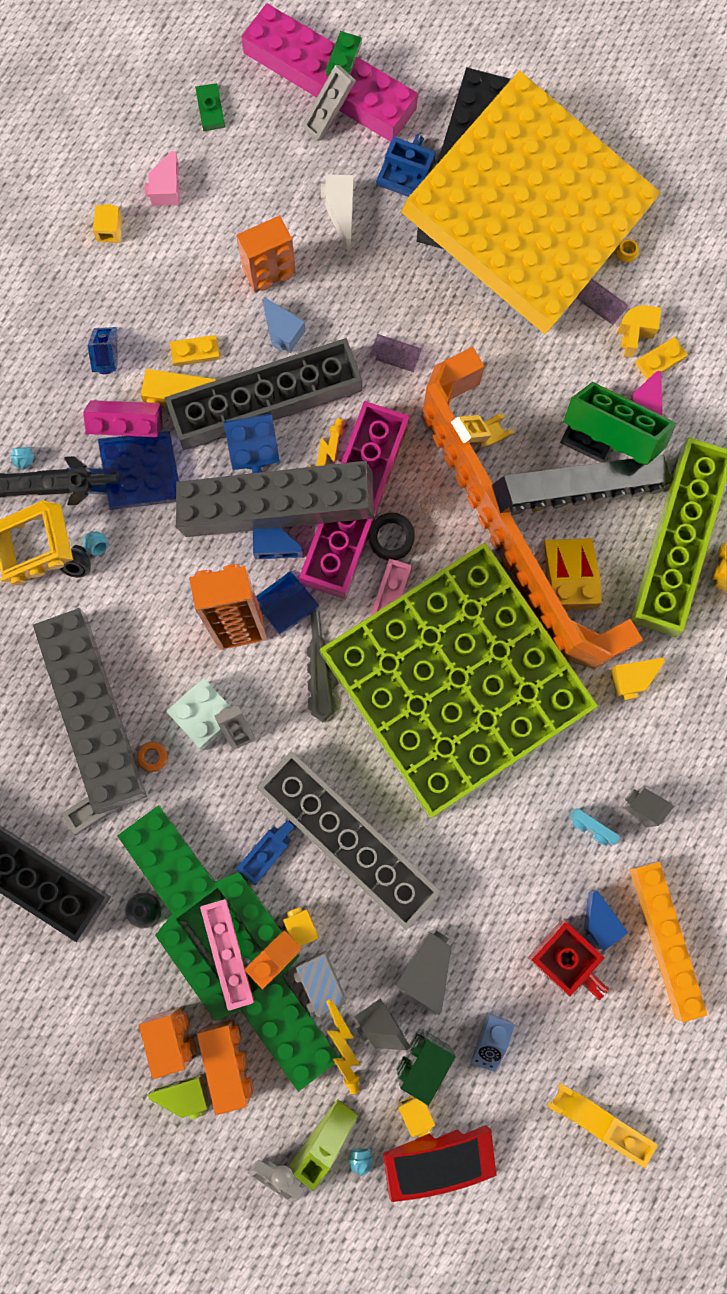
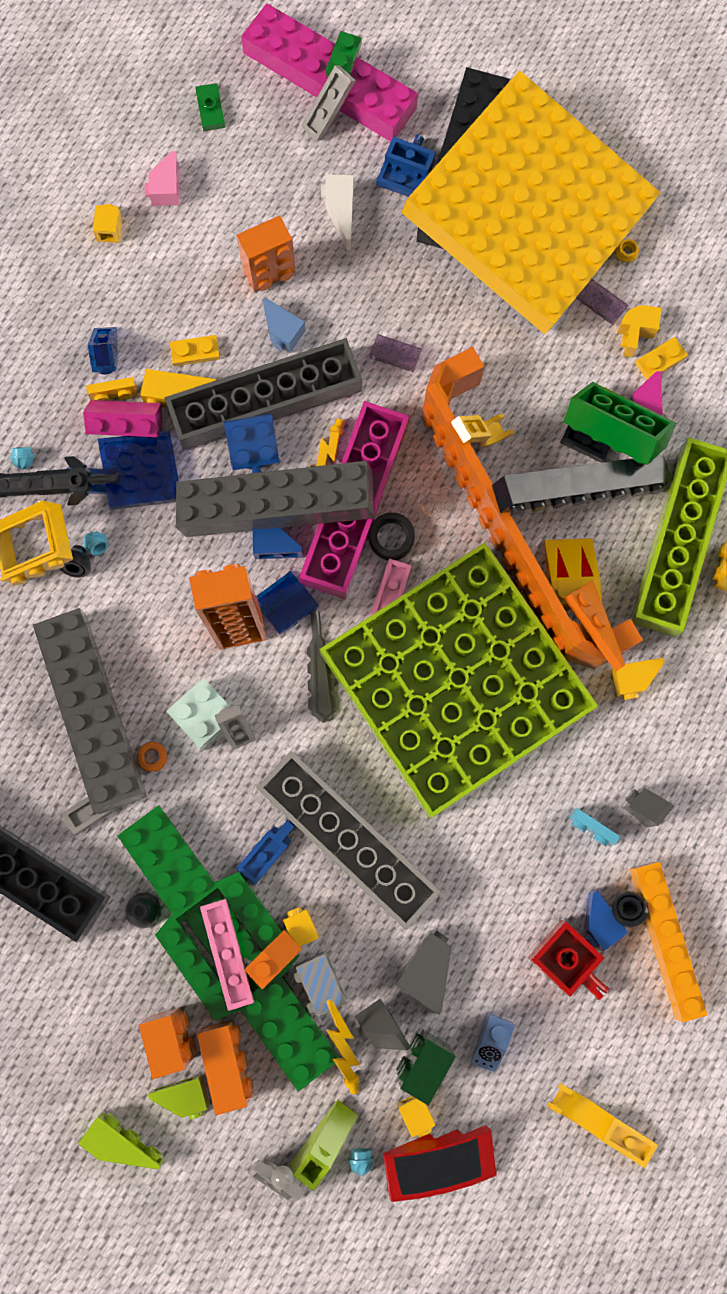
none -> lime slope [78,1112,164,1169]
none -> yellow plate [86,377,138,401]
none -> orange wing [564,580,625,672]
none -> black brick [612,891,648,927]

